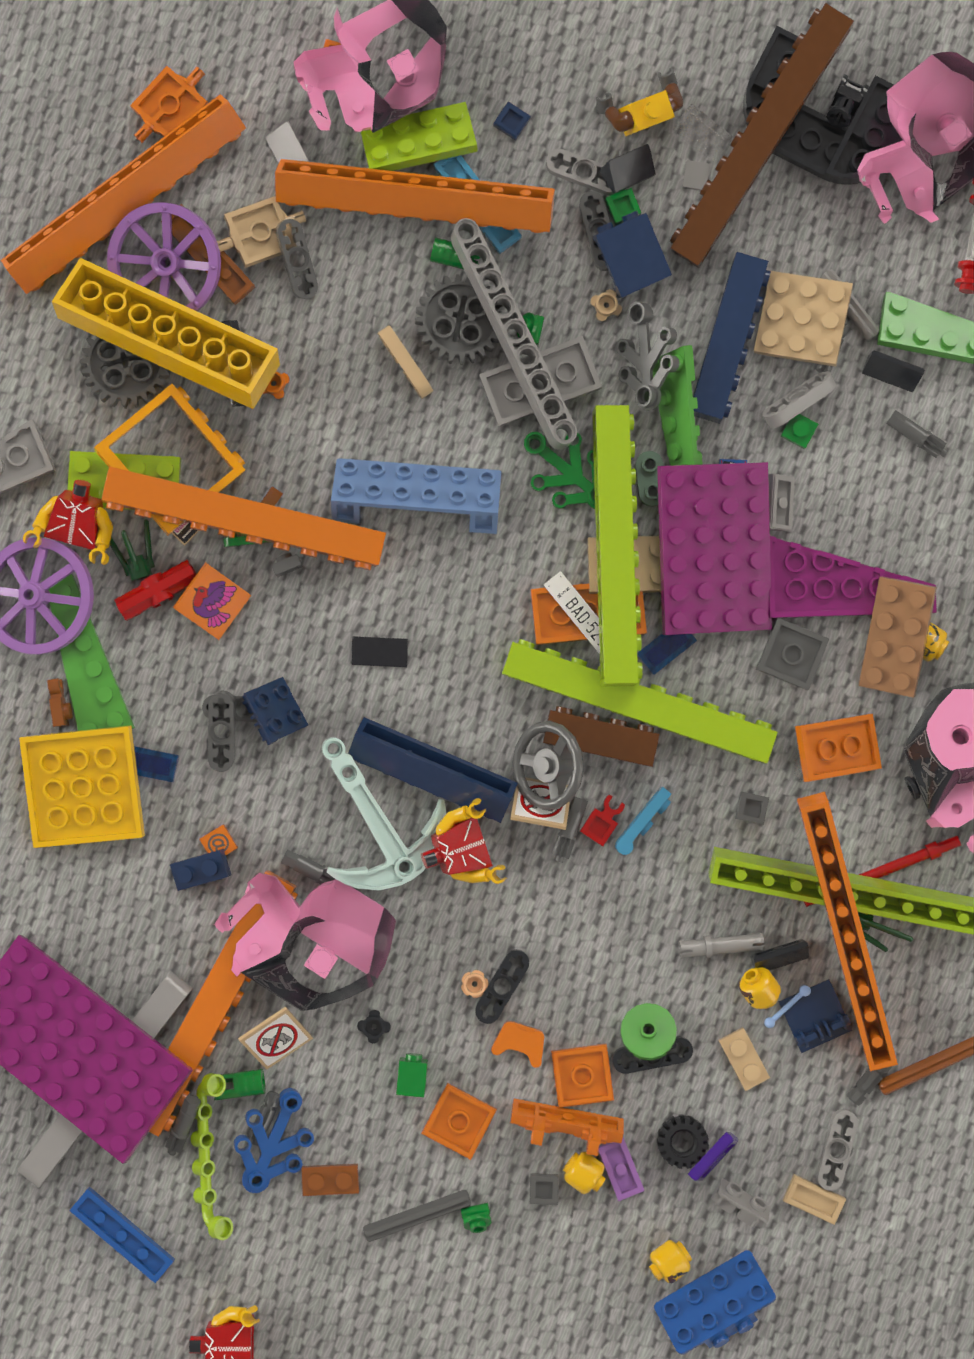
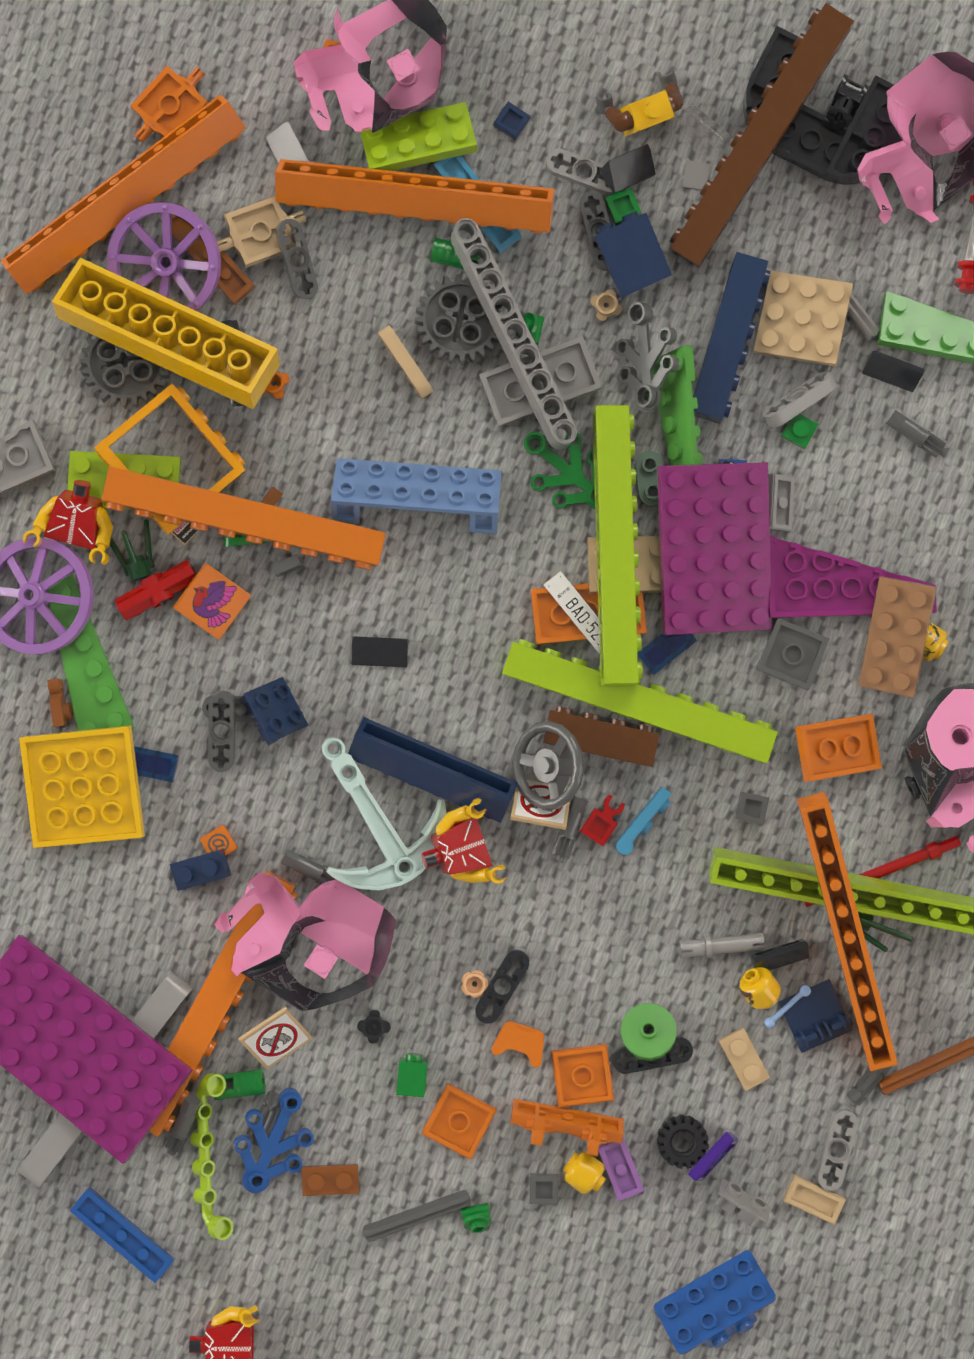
yellow head [649,1240,692,1283] -> none

